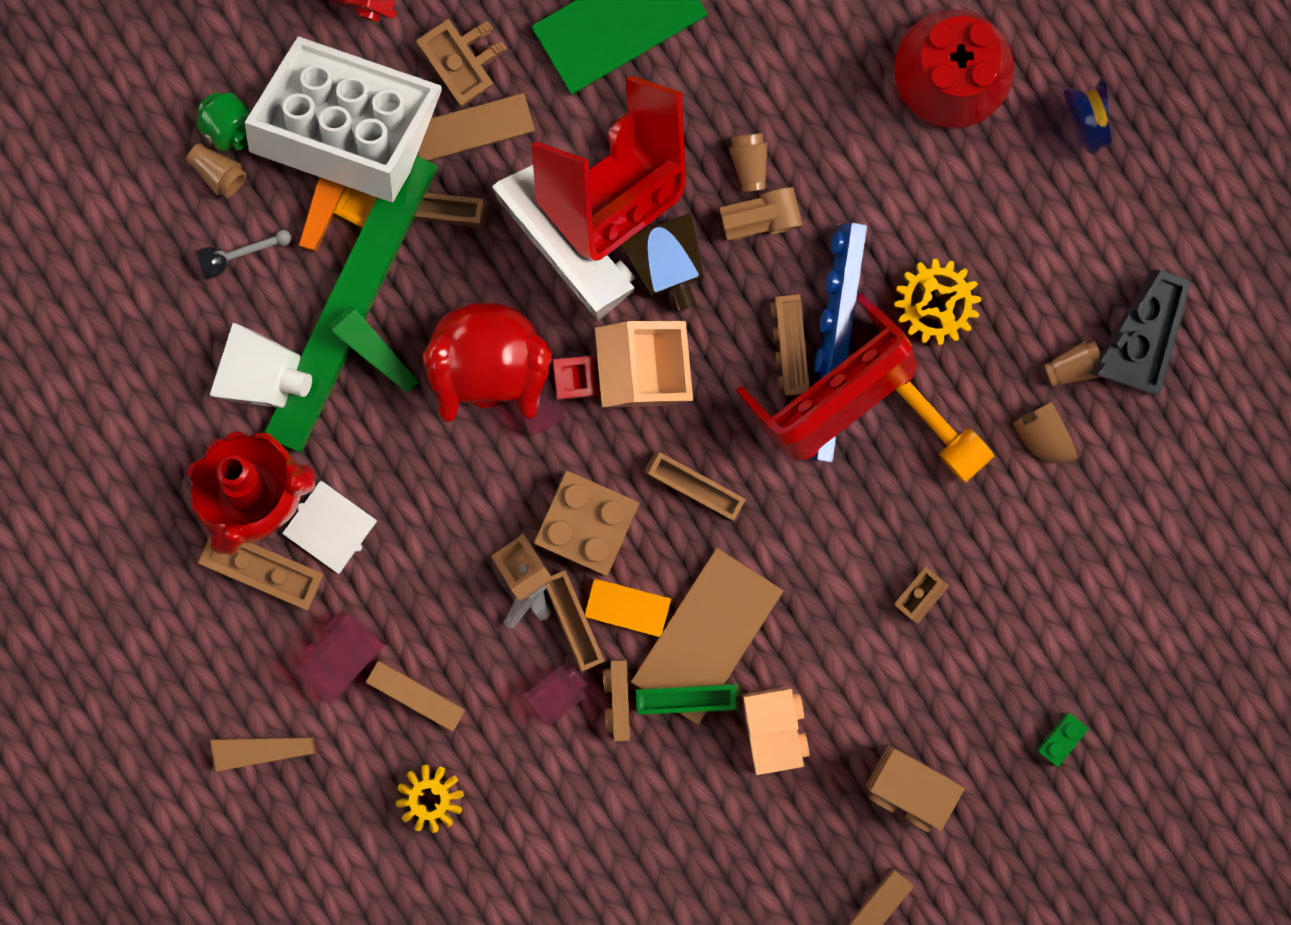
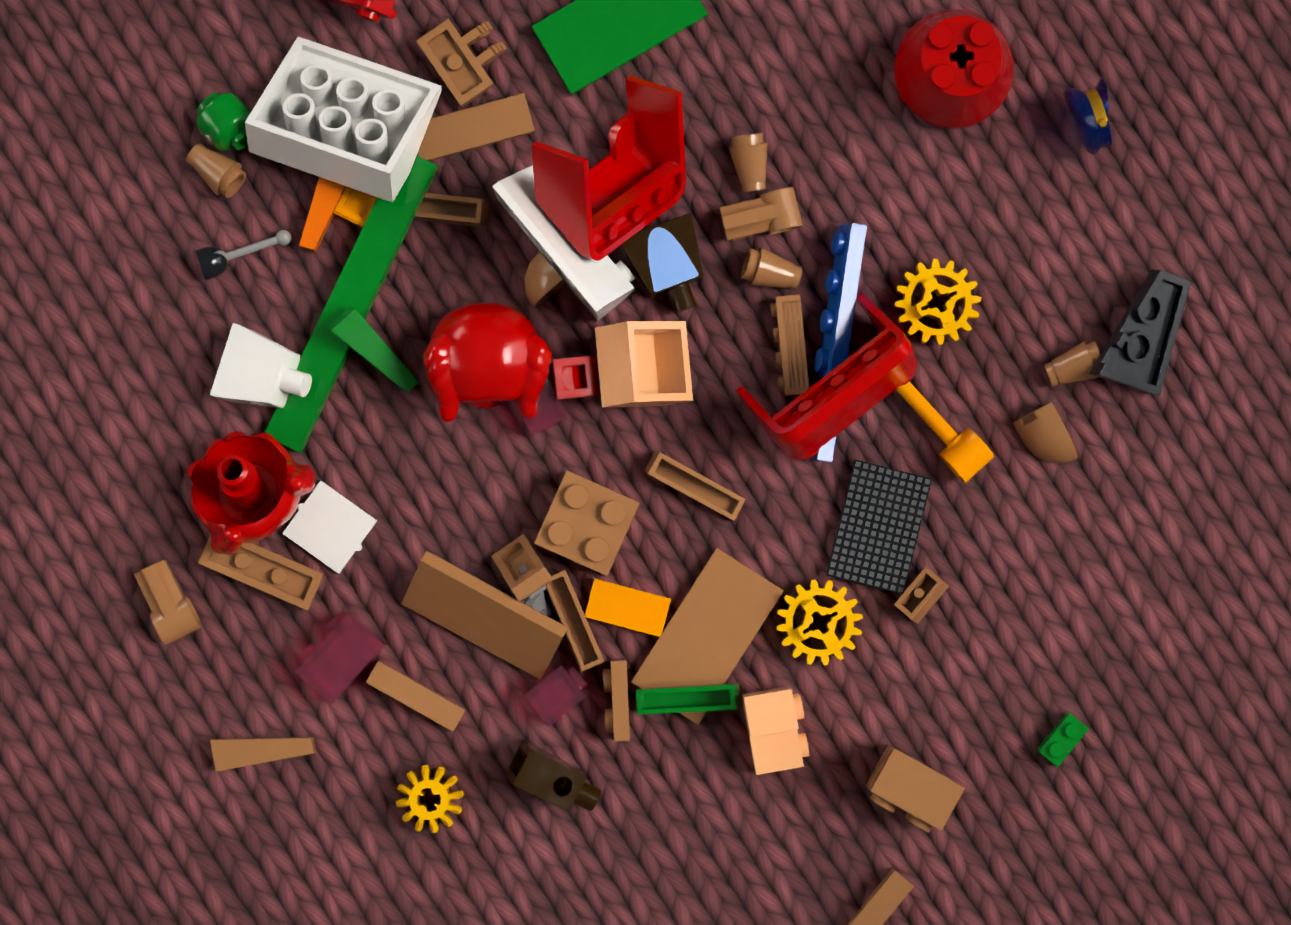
none -> medium nougat piece [134,559,202,645]
none -> medium nougat tile [401,551,568,680]
none -> dark brown torso [505,739,601,811]
none -> medium nougat brick [524,252,564,309]
none -> medium nougat cone [741,247,802,290]
none -> yellow gear [776,579,863,666]
none -> black tile [826,460,932,594]

